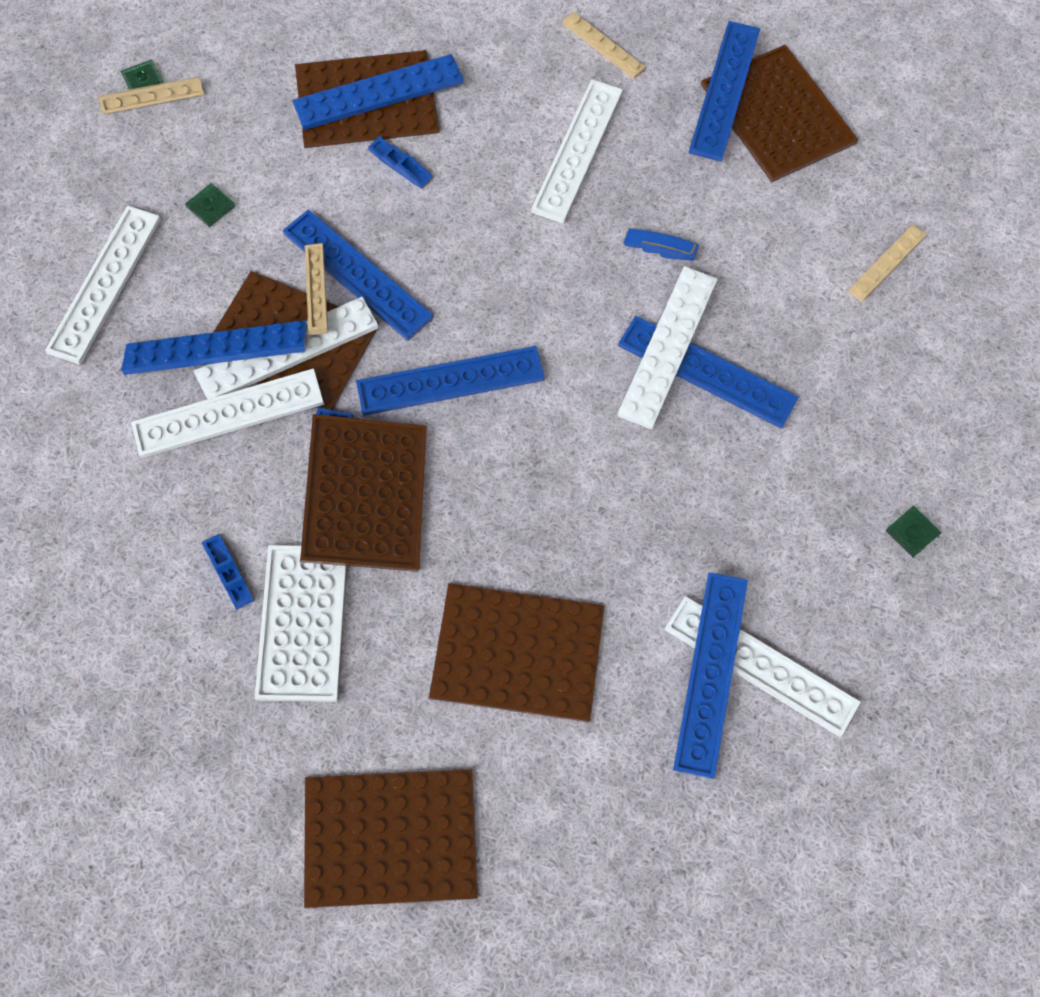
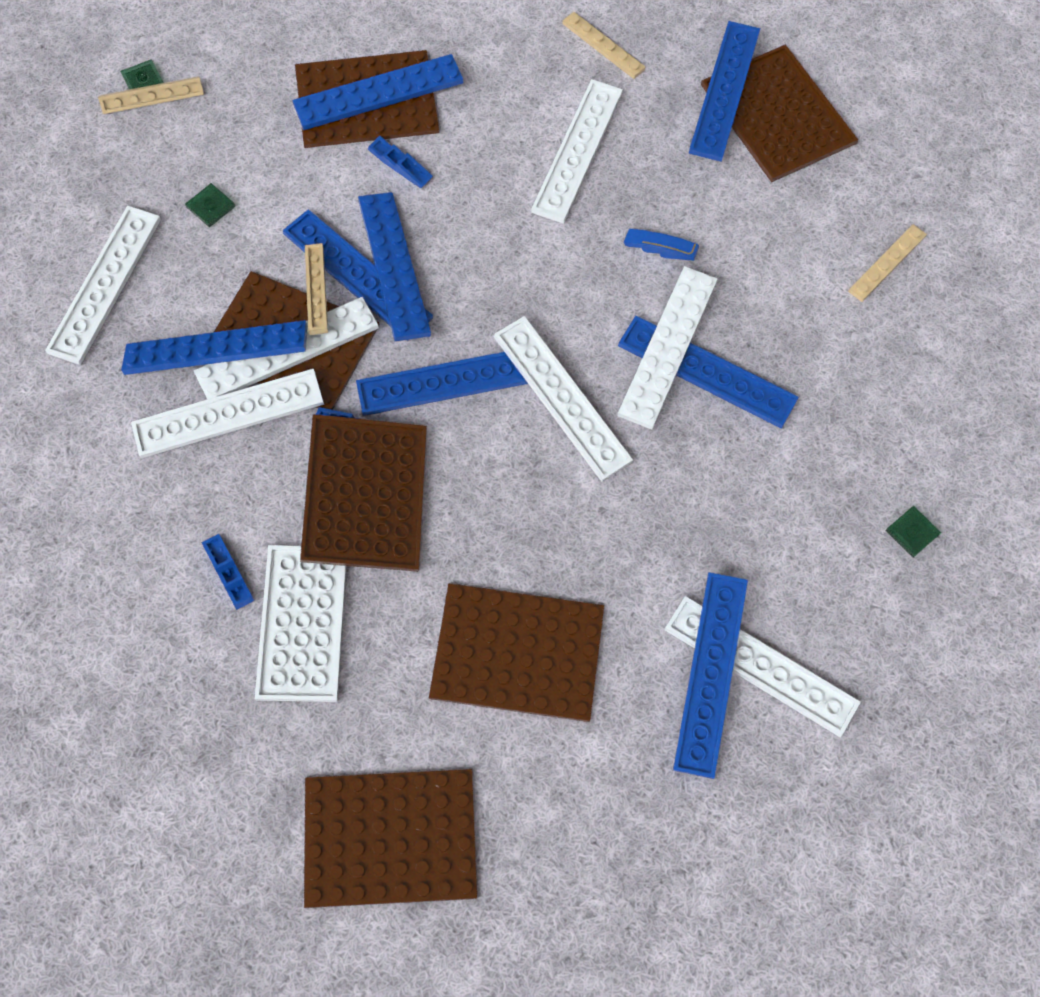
none -> blue plate [358,192,431,342]
none -> white plate [494,316,633,482]

